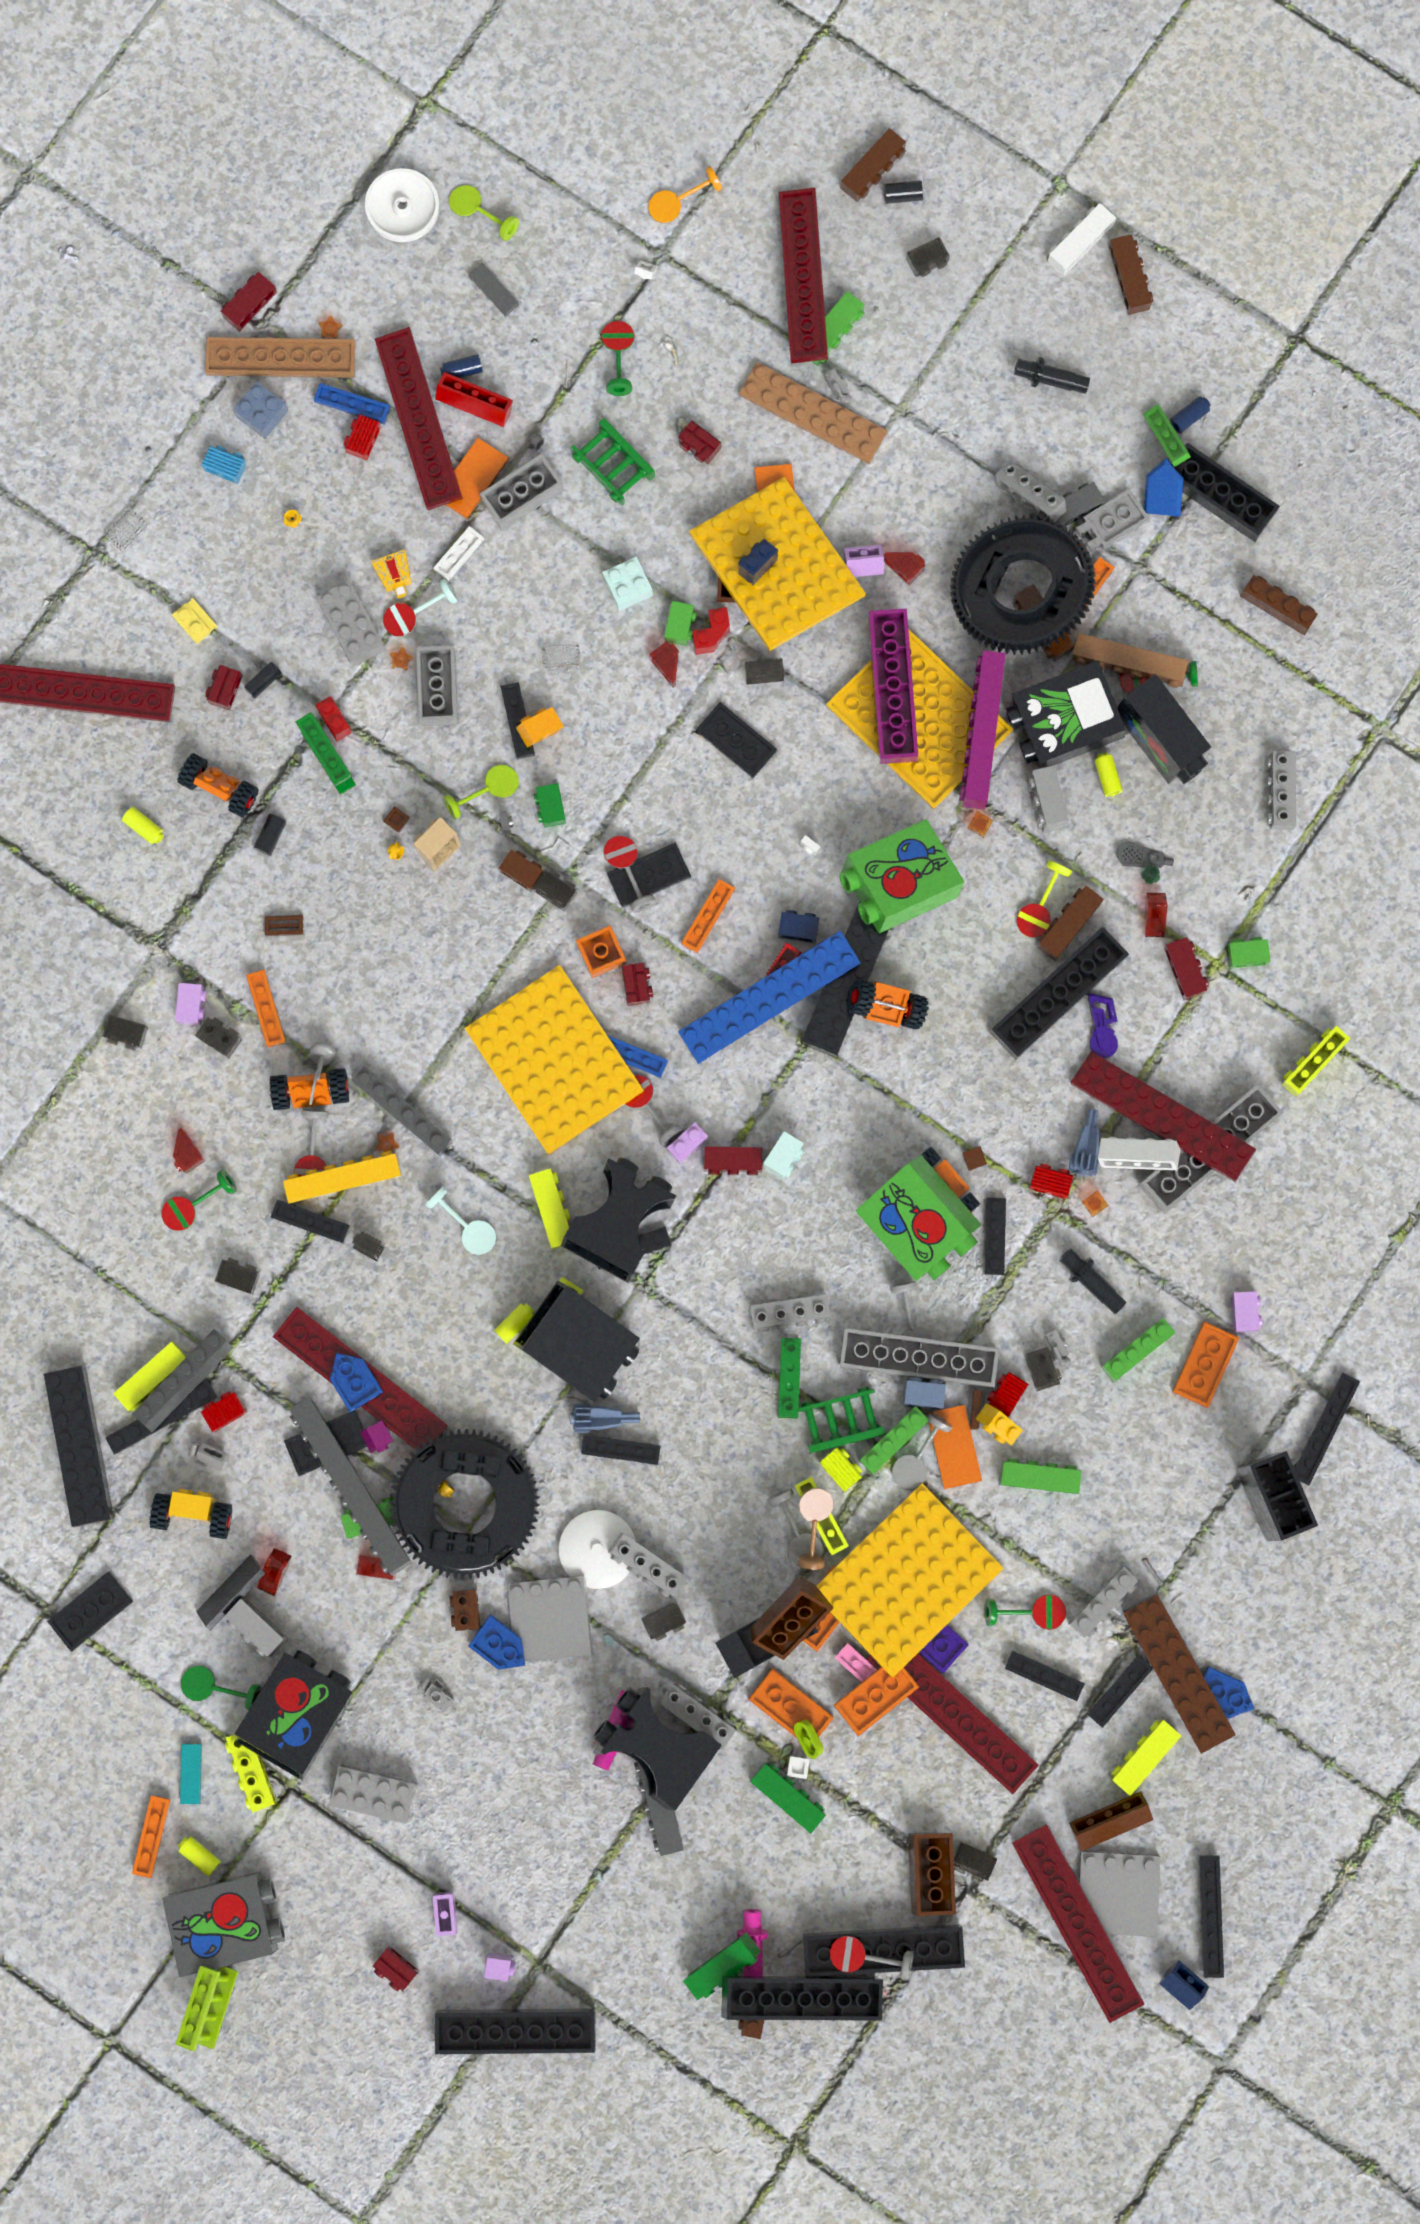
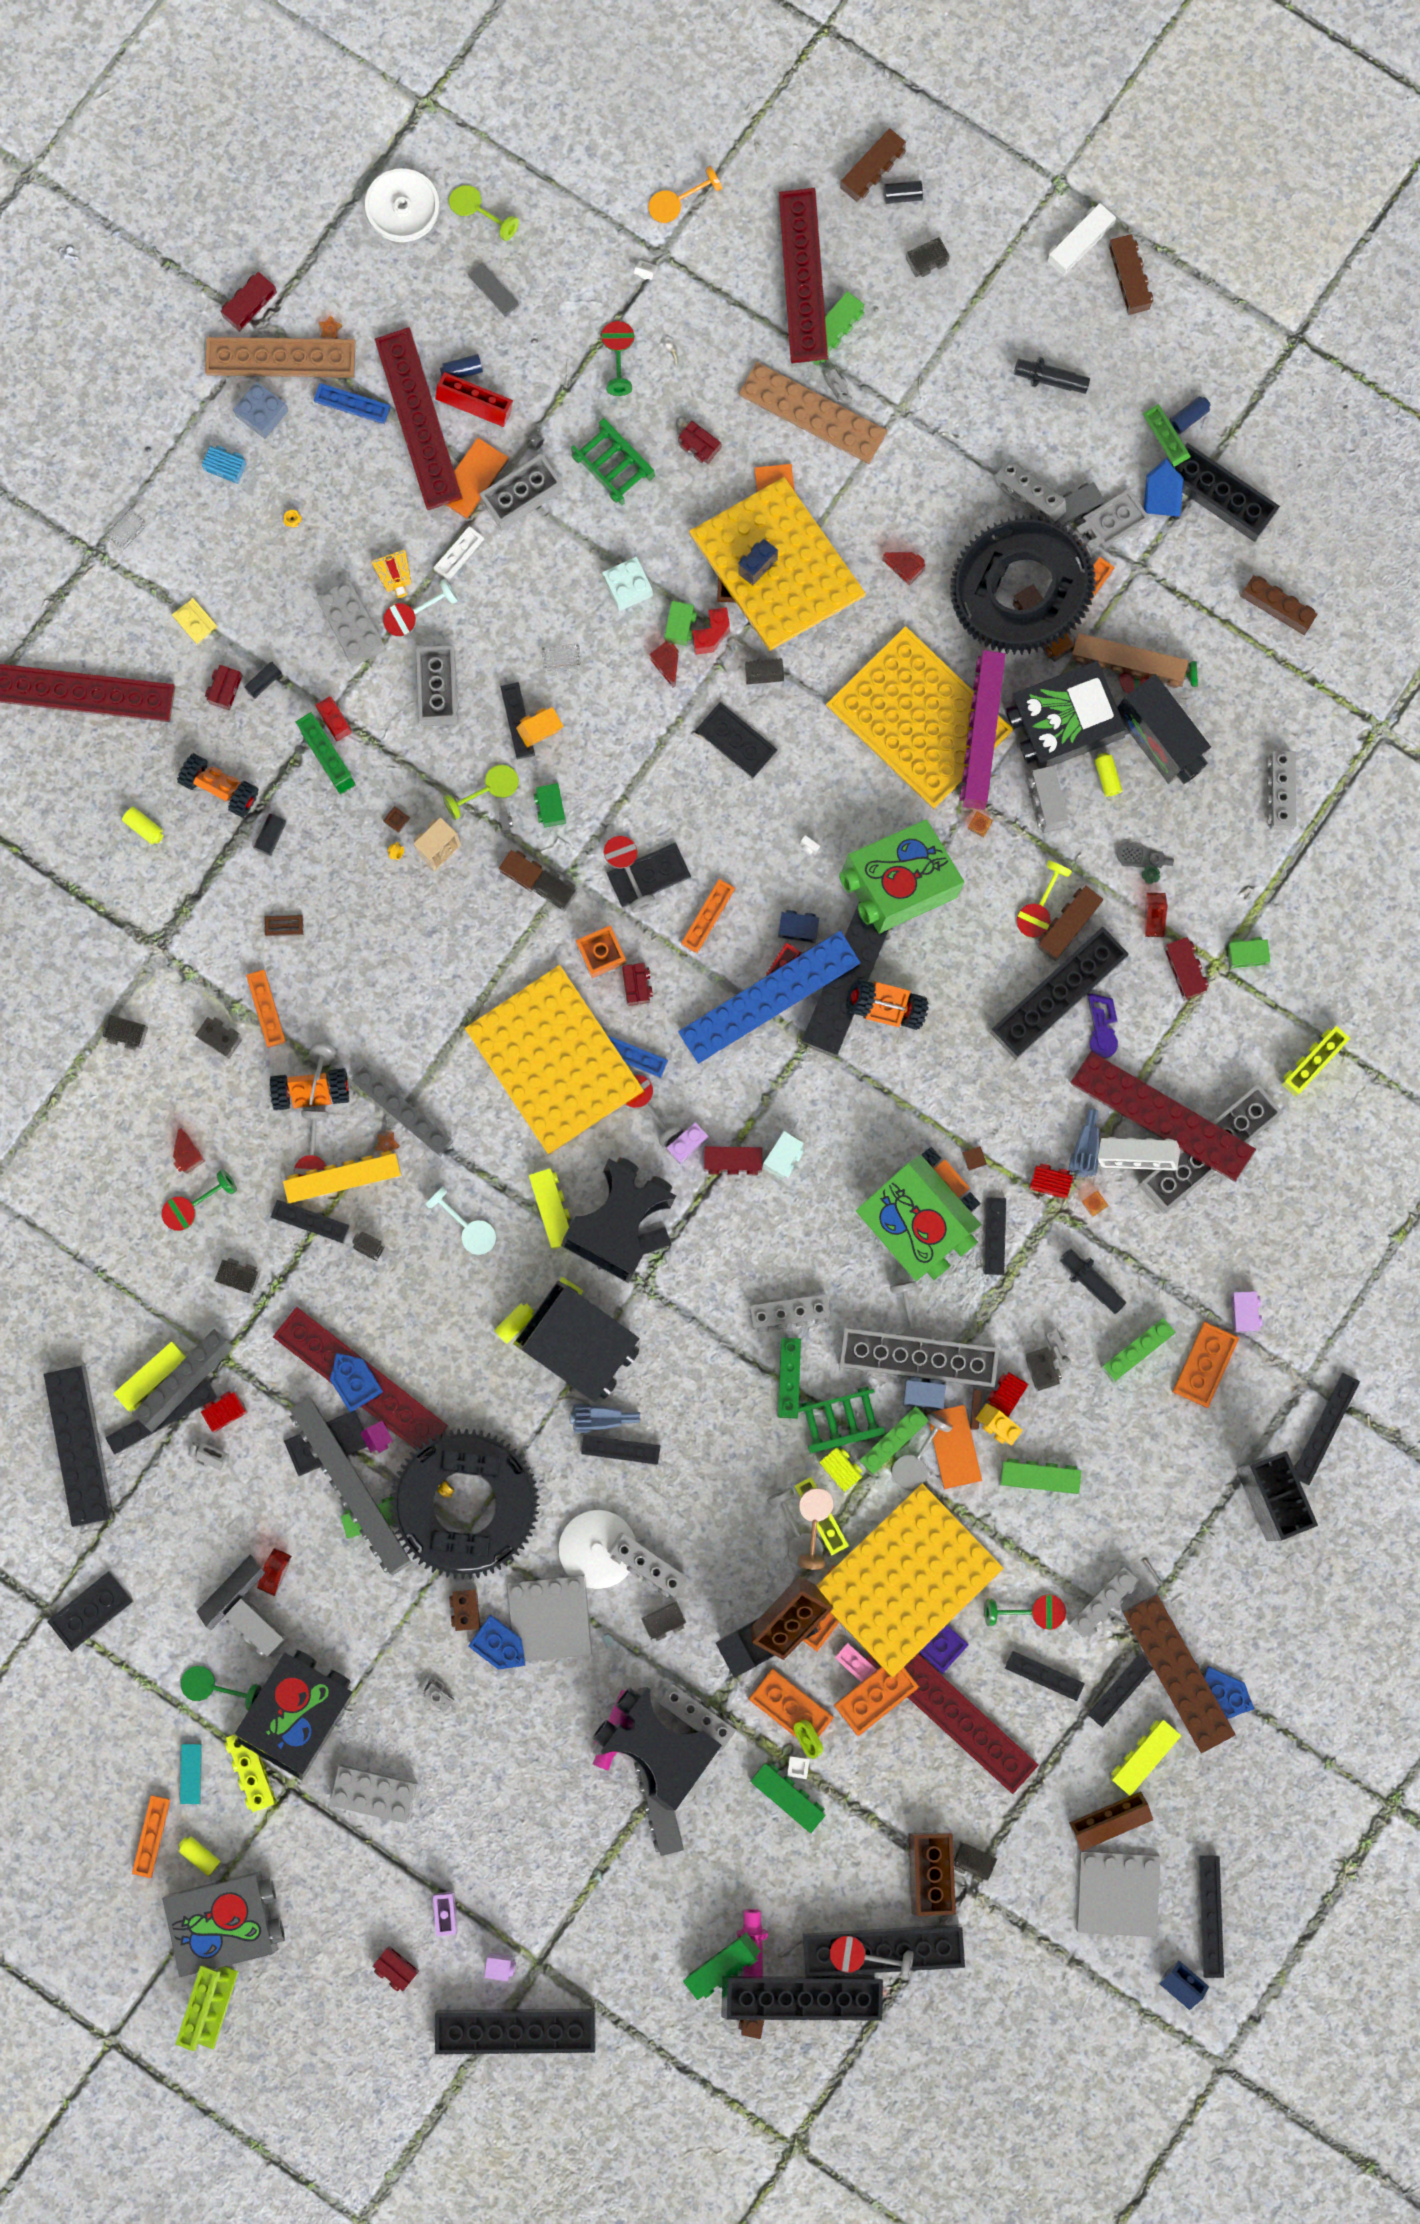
brick [149,1488,233,1539] -> none
lavender brick [175,983,207,1025] -> none
red brick [343,414,381,461] -> none
clear red slope [356,1555,396,1580] -> none
clear orange plate [390,647,414,671] -> none
lavender brick [844,545,884,577] -> none
magenta brick [868,608,918,764] -> none
dark red plate [1012,1824,1145,2023] -> none

